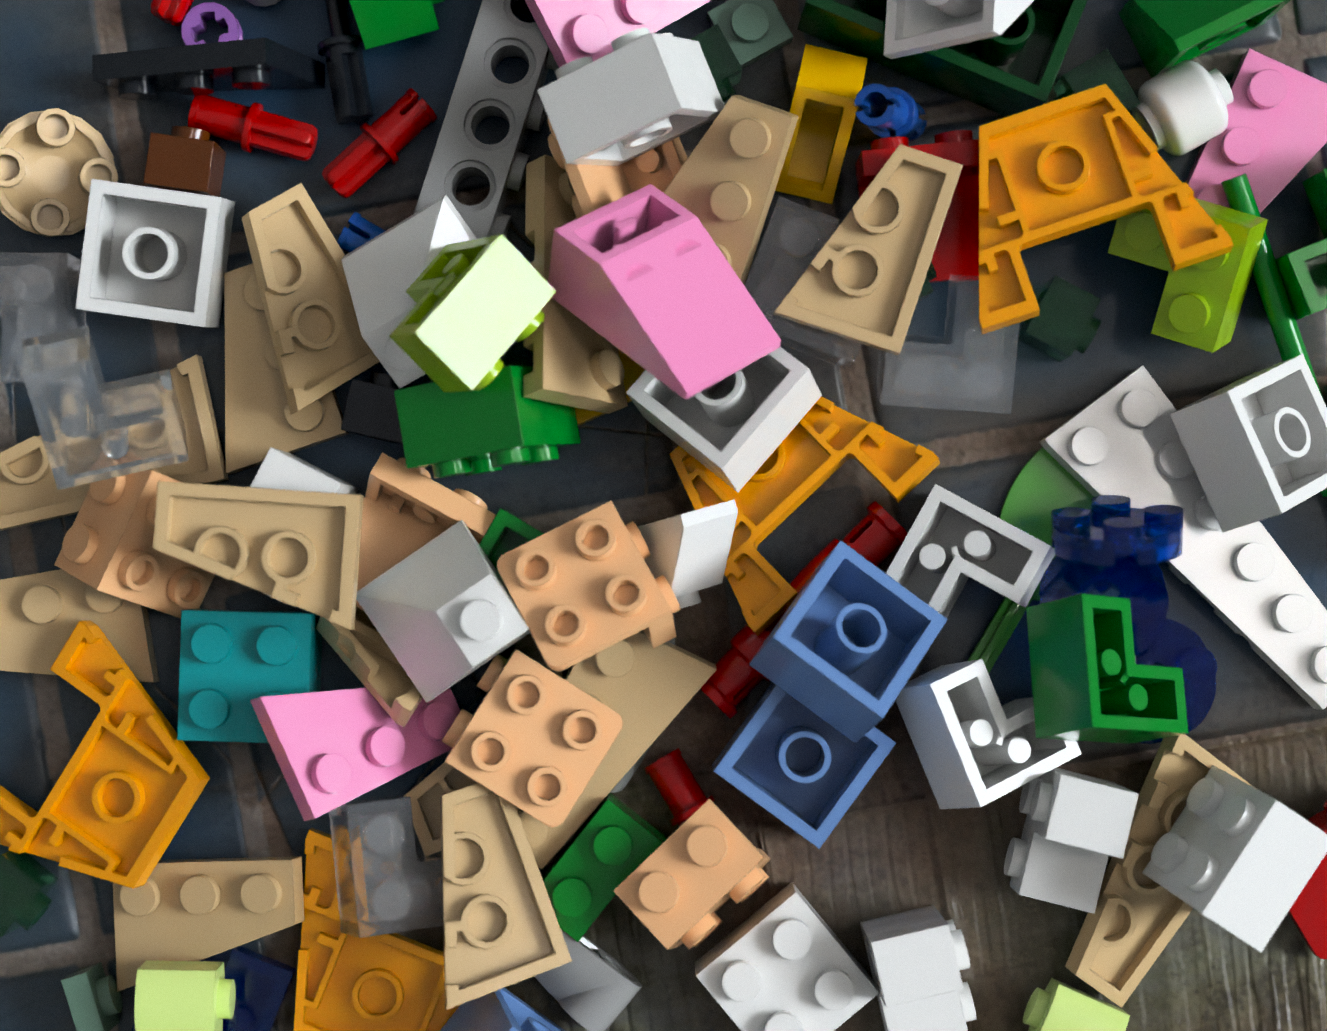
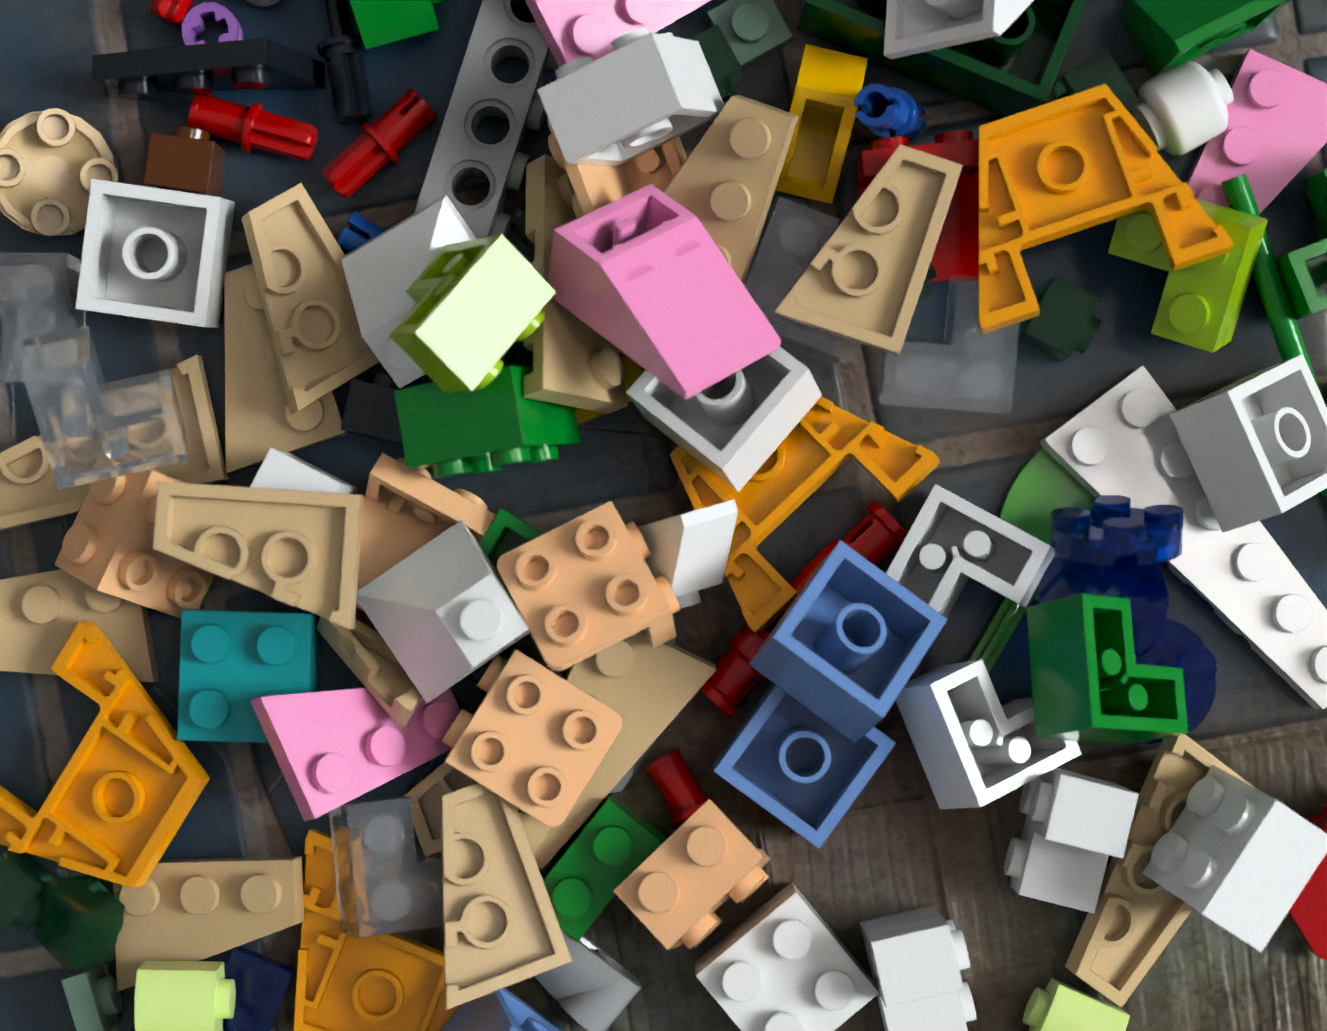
none -> clear green plate [34,875,125,970]

